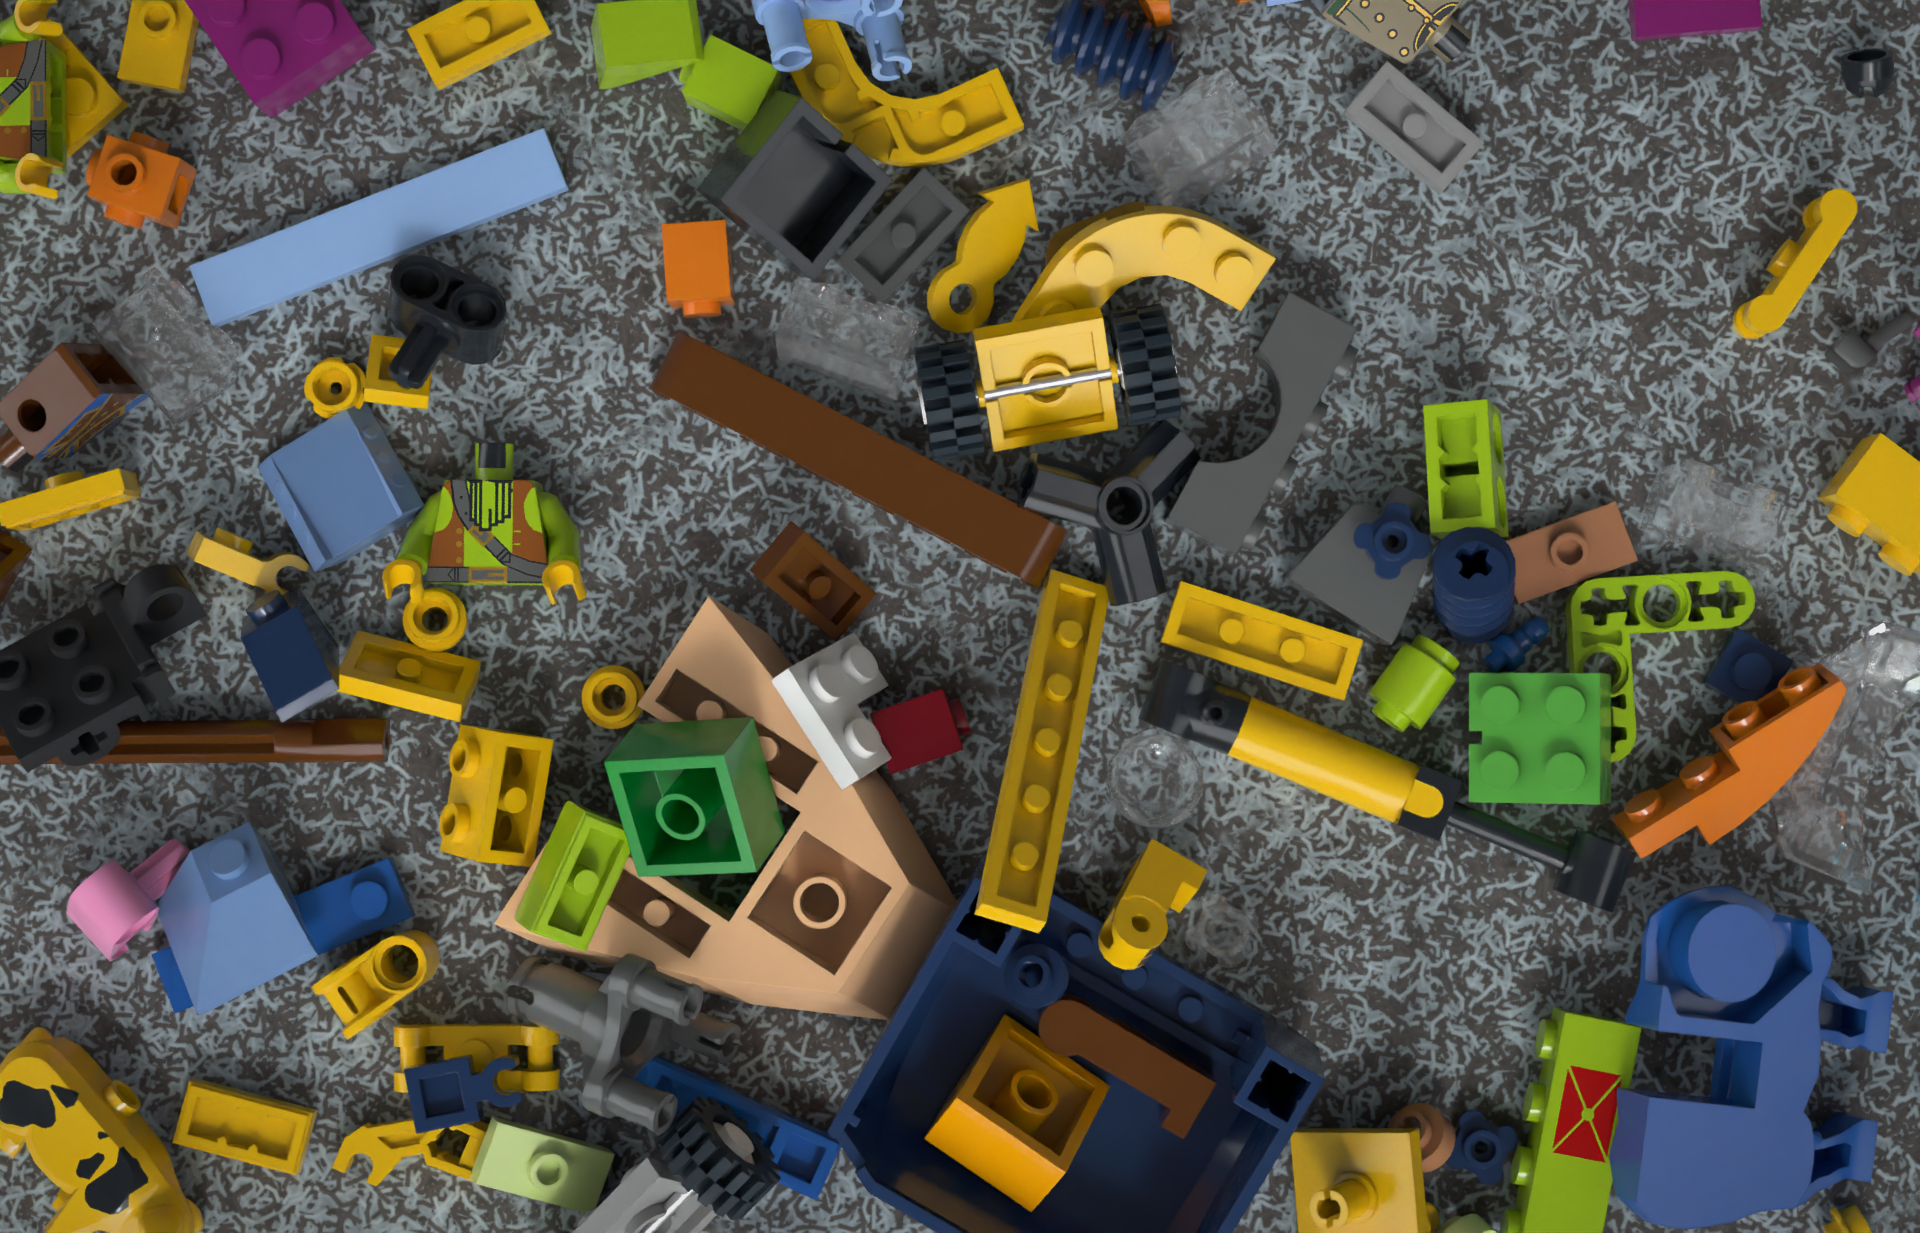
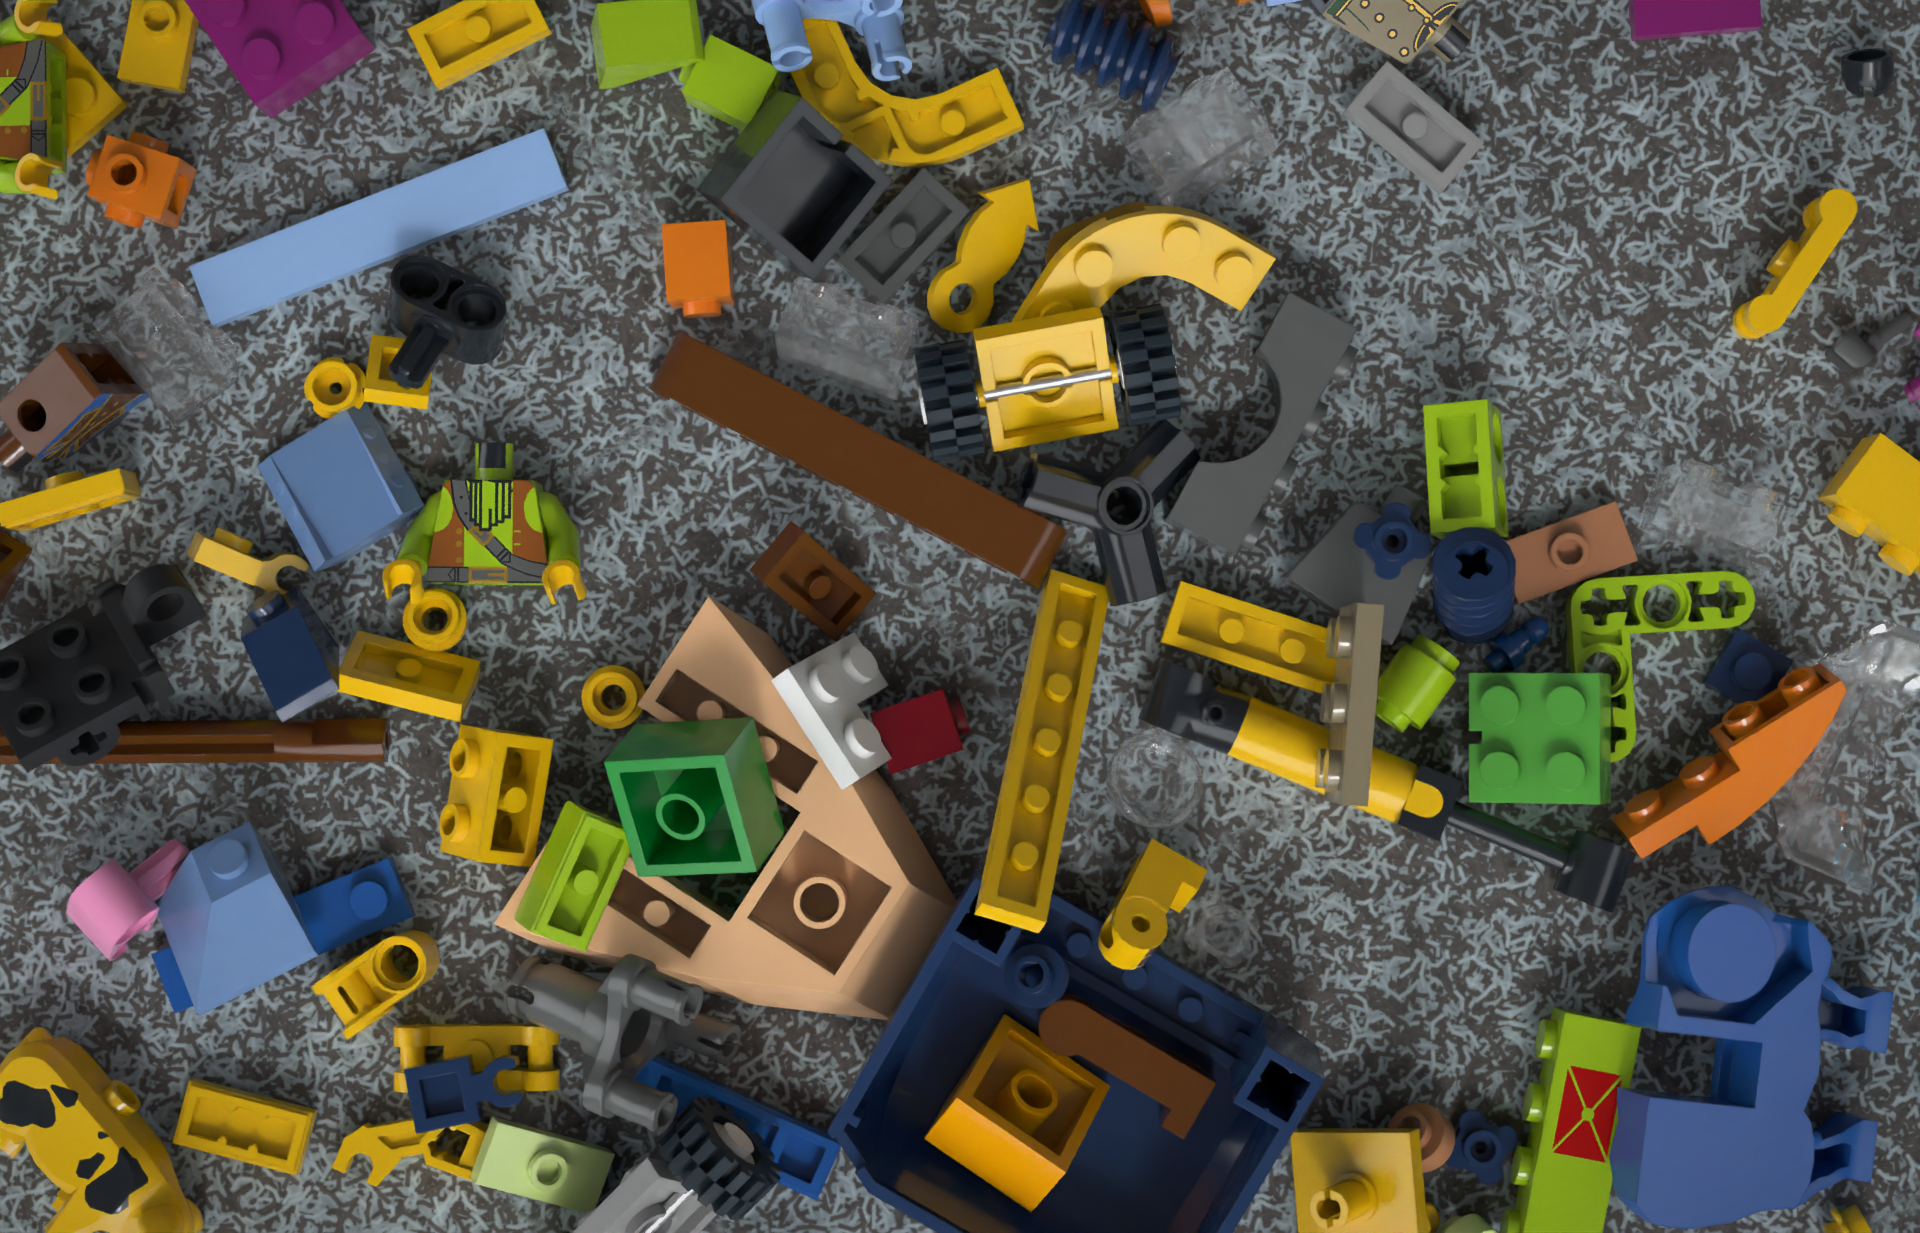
none -> dark tan plate [1315,602,1384,807]

